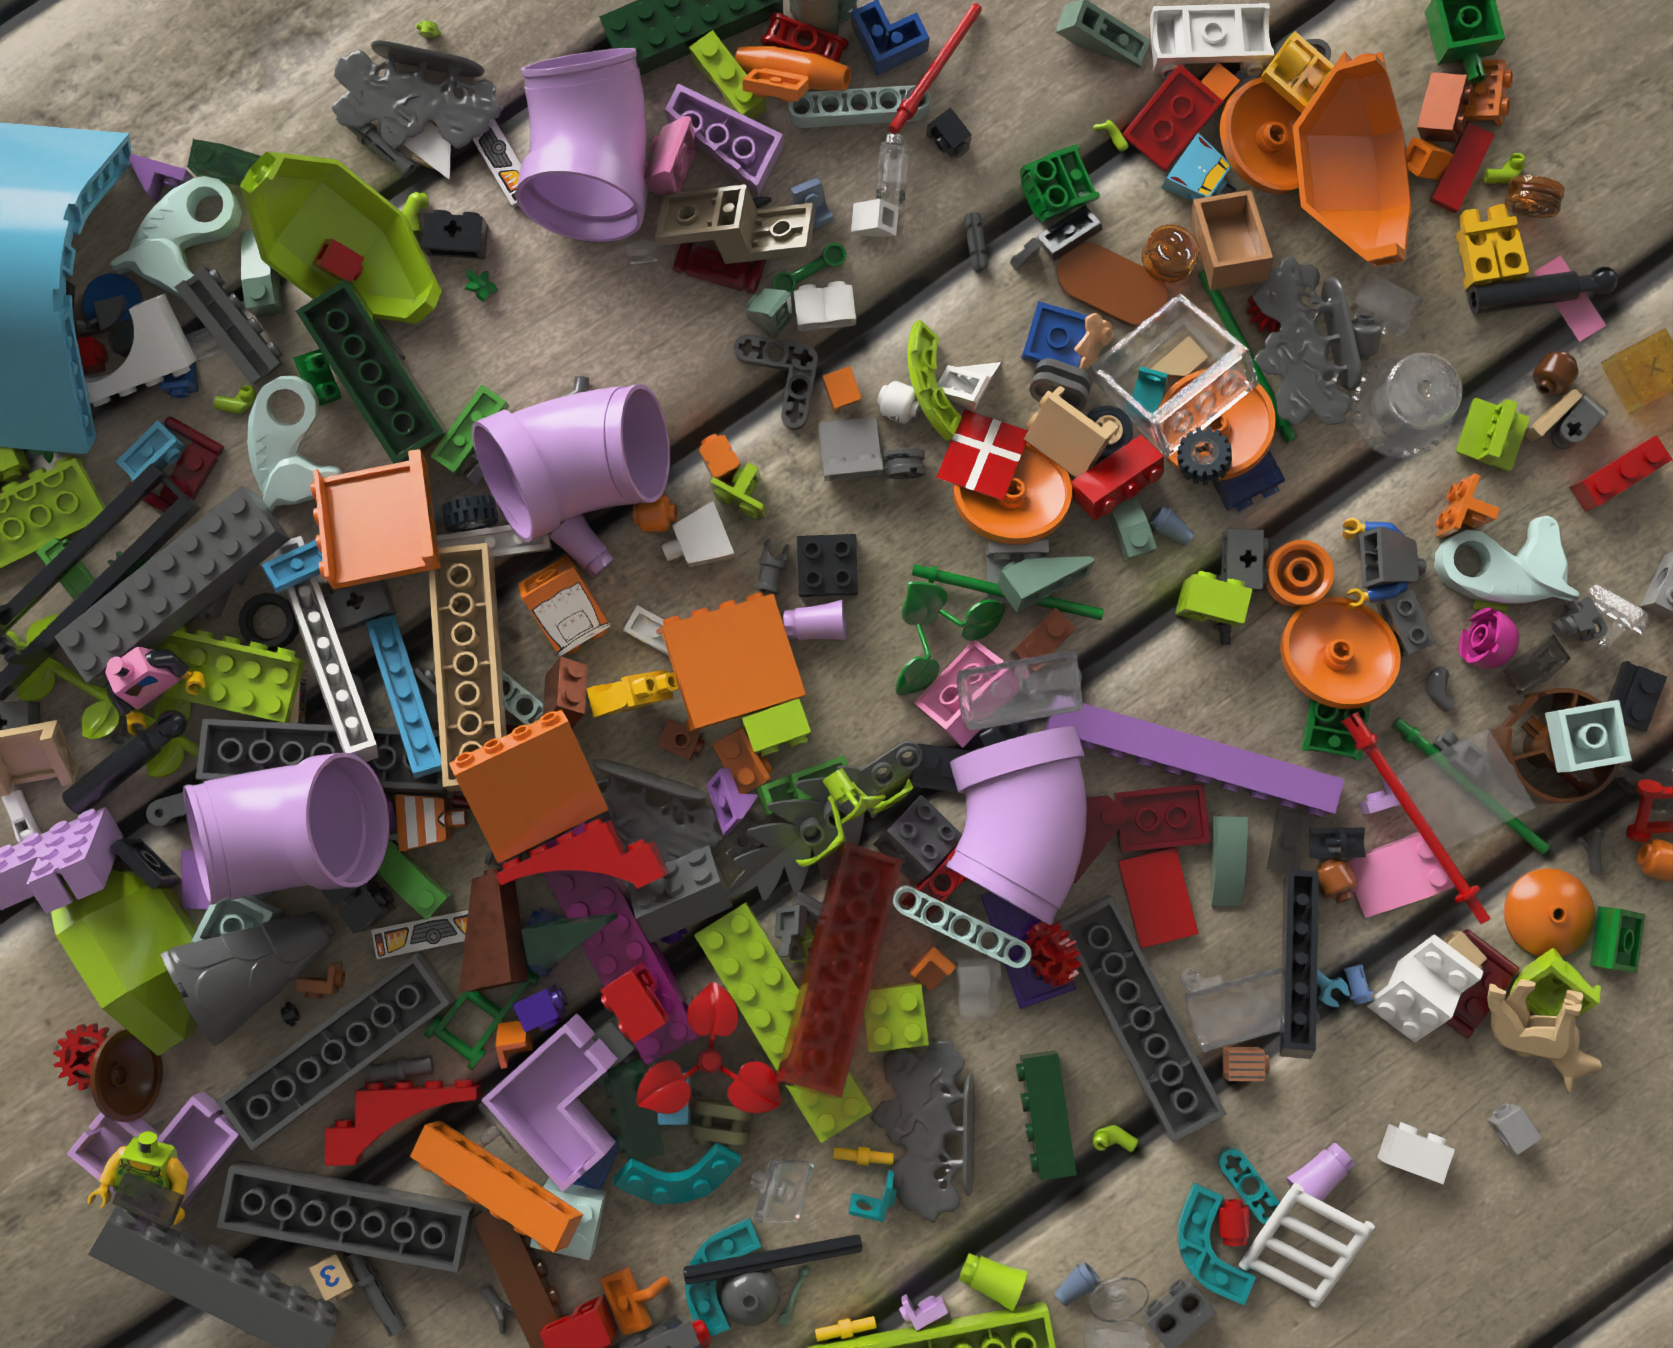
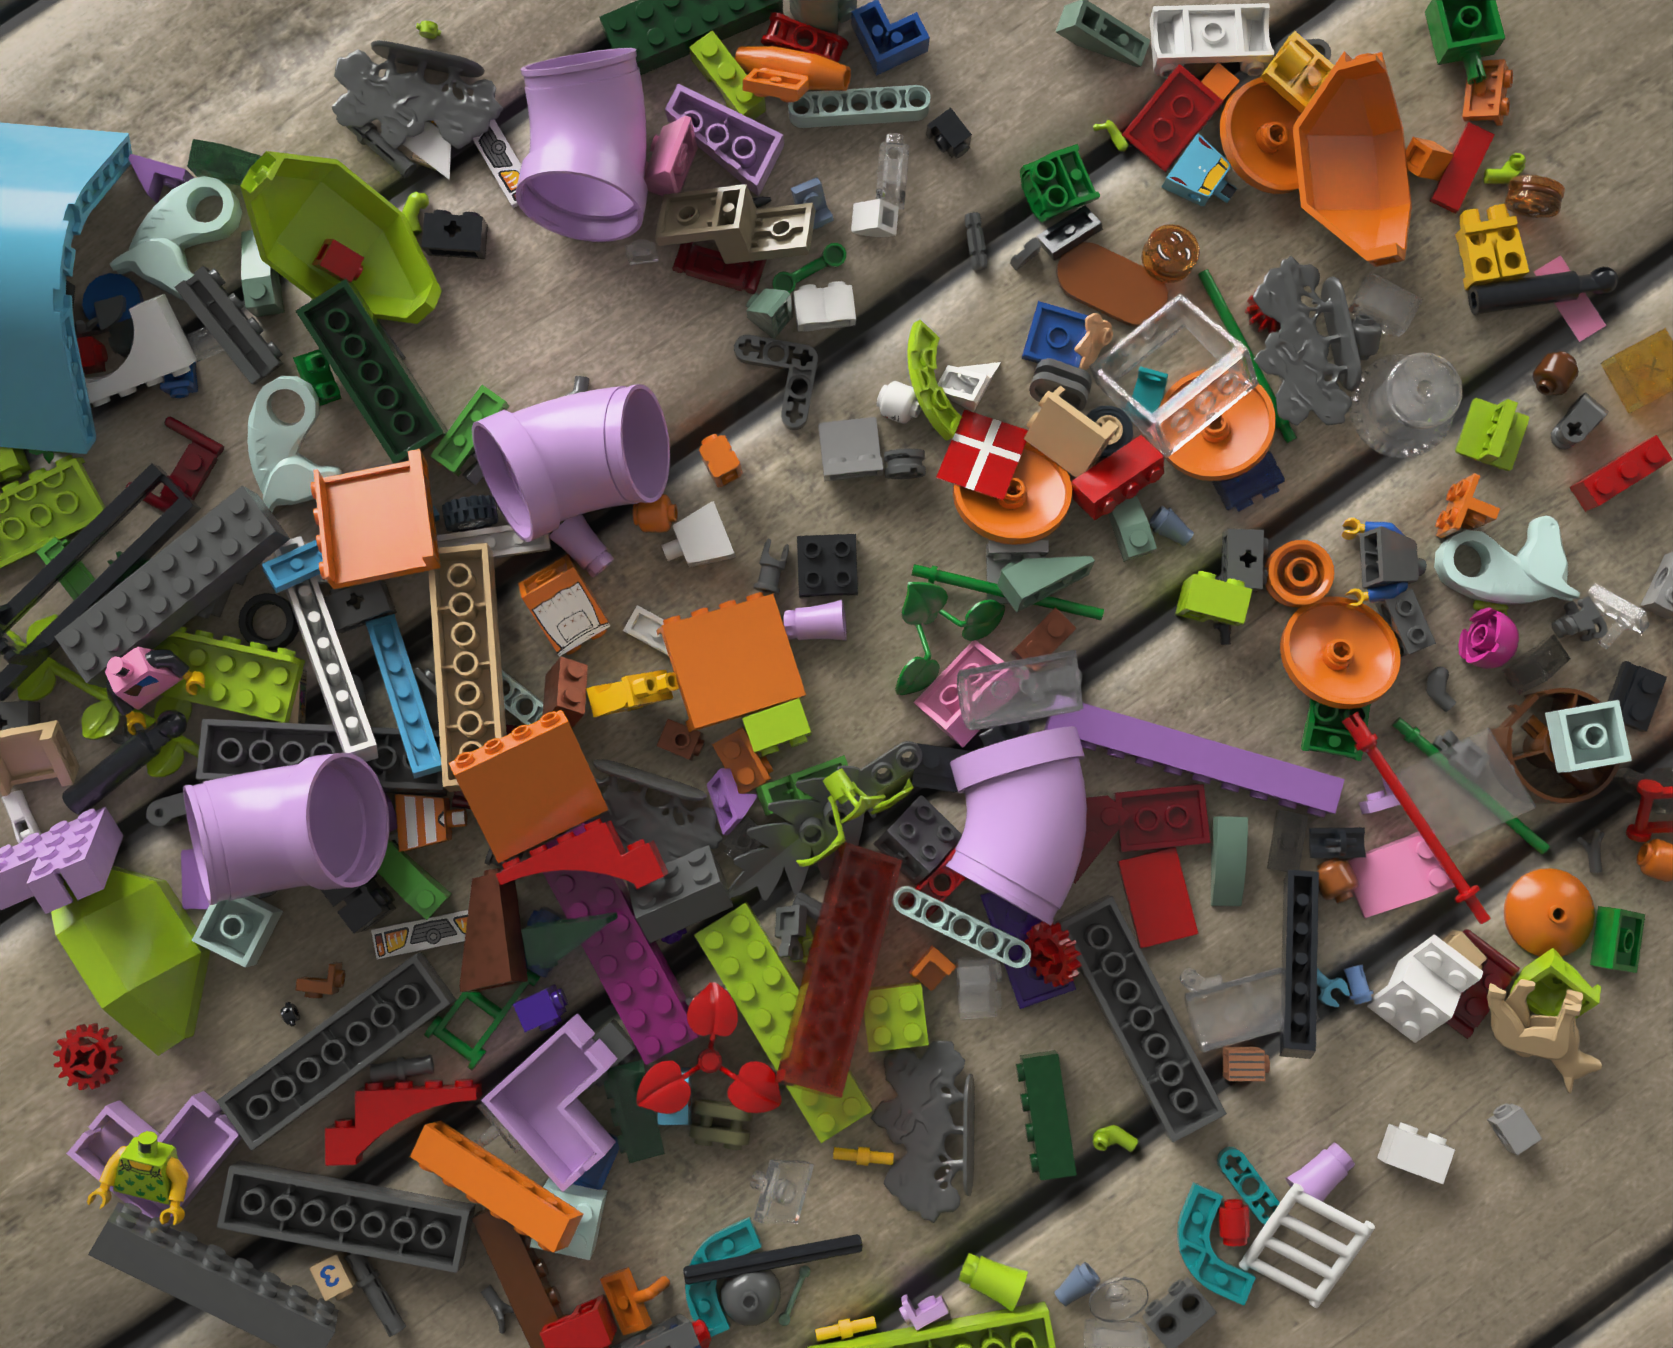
reddish brown dish [90,1029,163,1122] -> none
black tile [110,839,181,890] -> none
clear smoke plate [112,1172,185,1227] -> none
medium azure bracket [115,420,186,481] -> none
dark grey cone [161,911,335,1046] -> none
lime arm [213,385,257,414] -> none
green plant [464,269,498,302] -> none
orange panel [495,1020,533,1069] -> none
red brick [600,962,670,1043] -> none
teal plate [613,1142,742,1205] -> none
lime bracket [710,462,767,520] -> none
orange panel [822,366,861,414] -> none
teal bracket [848,1170,897,1222] -> none
red bar [888,3,982,135] -> none
tan tile [1151,336,1208,378] -> none
black wheel [1177,427,1232,485] -> none
medium nougat piece [1191,190,1273,290] -> none
brick [1417,72,1473,143] -> none
tan tile [1524,389,1582,442] -> none

